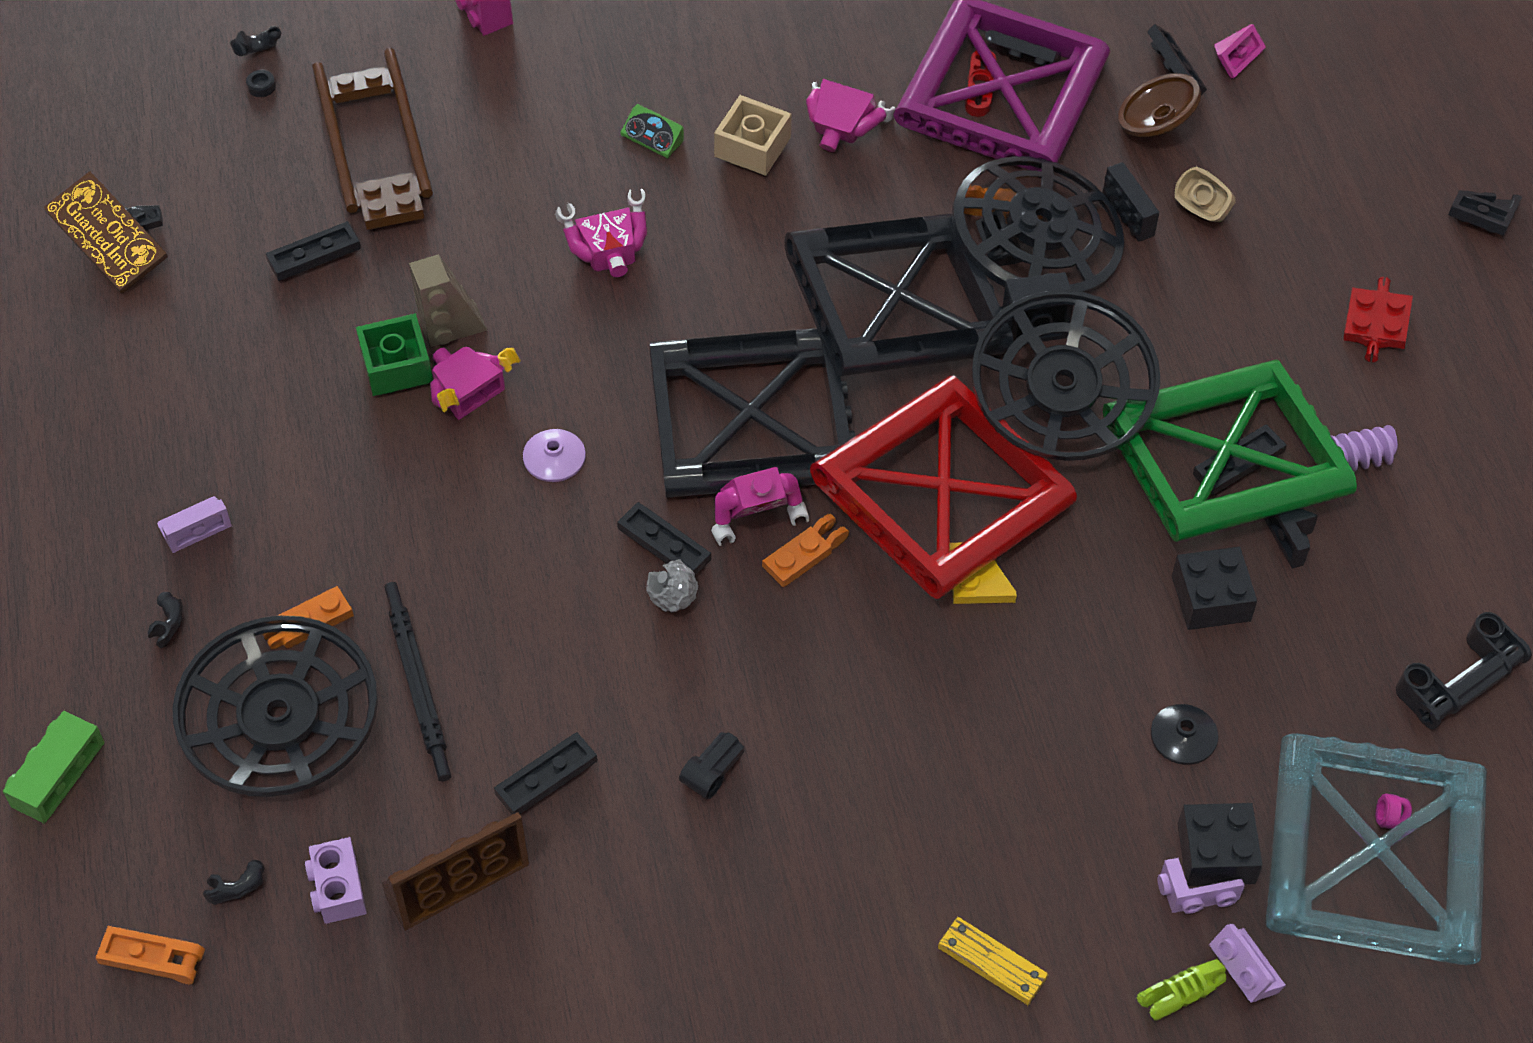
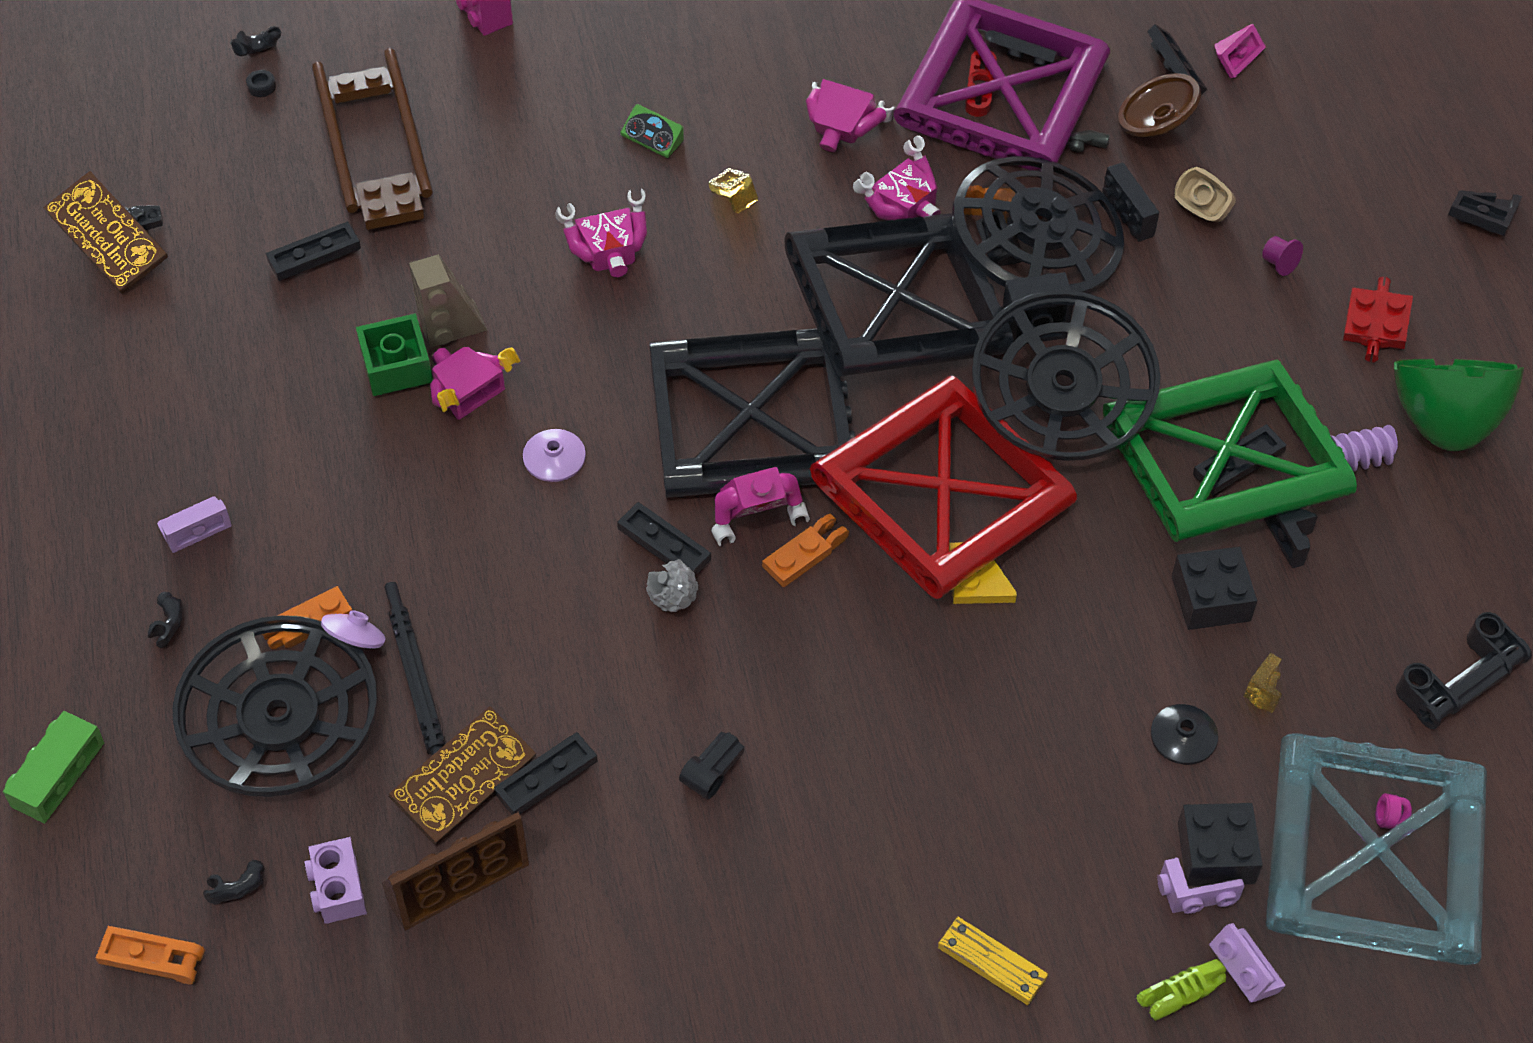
tan brick [714,95,791,176] -> none
none -> lavender dish [321,611,385,648]
none -> reddish brown tile [388,706,536,846]
none -> clear yellow bracket [708,168,758,213]
none -> dark pink torso [853,135,941,221]
none -> pearl dark grey arm [1069,130,1110,152]
none -> clear yellow bracket [1244,652,1282,713]
none -> magenta piece [1262,236,1303,276]
none -> green piece [1394,359,1524,451]

